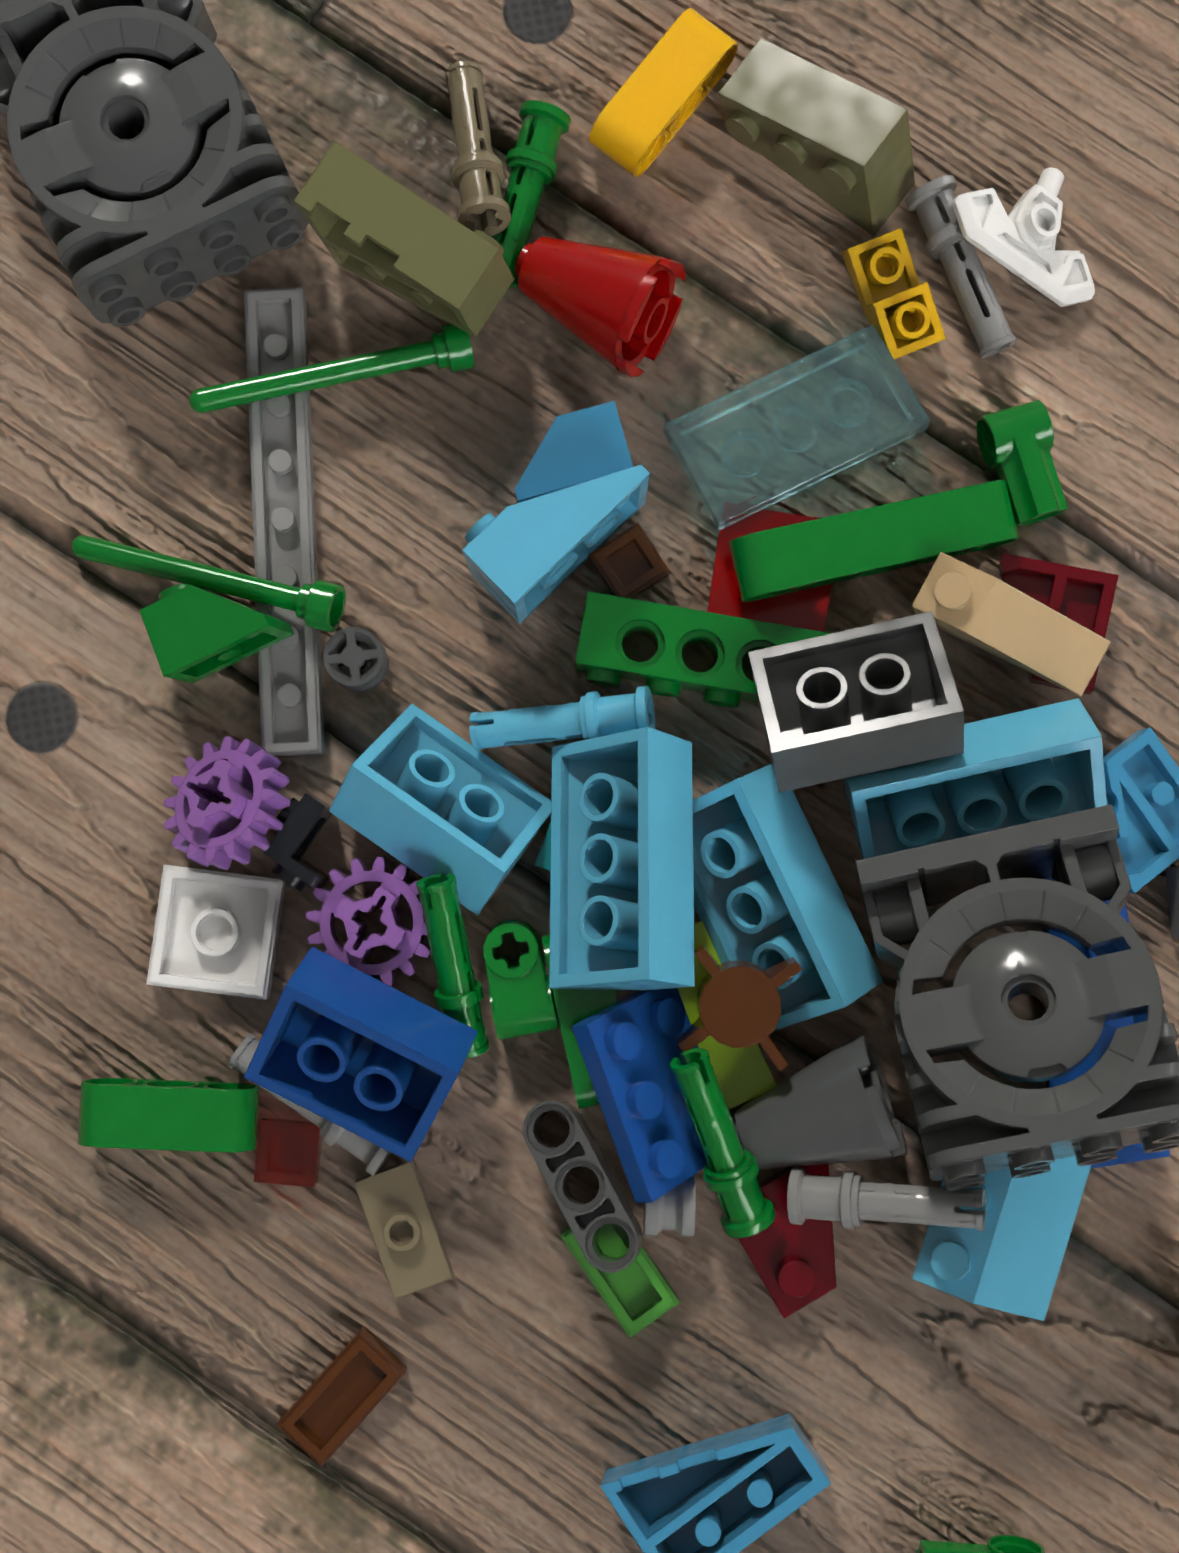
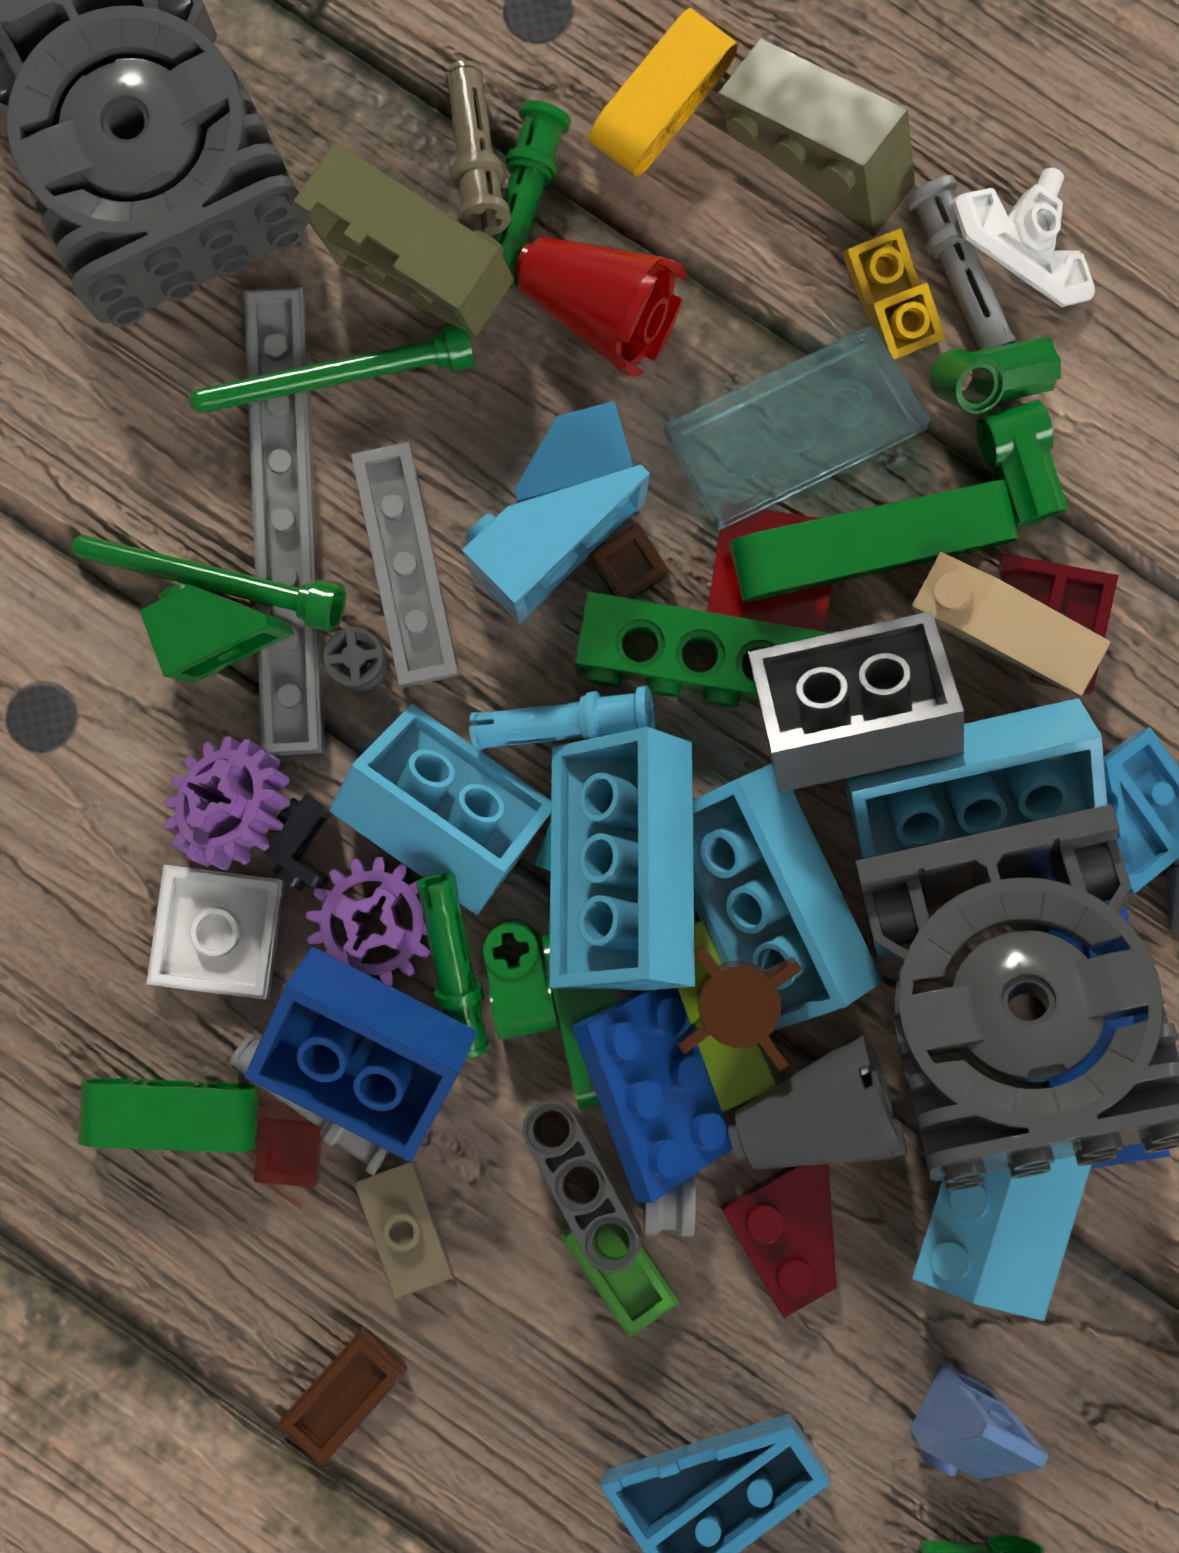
green pin [669,1048,776,1238] -> none
light grey pin [787,1167,986,1231] -> none
none -> light grey plate [351,442,459,688]
none -> medium blue slope [910,1363,1049,1480]
none -> green piece [929,337,1061,414]

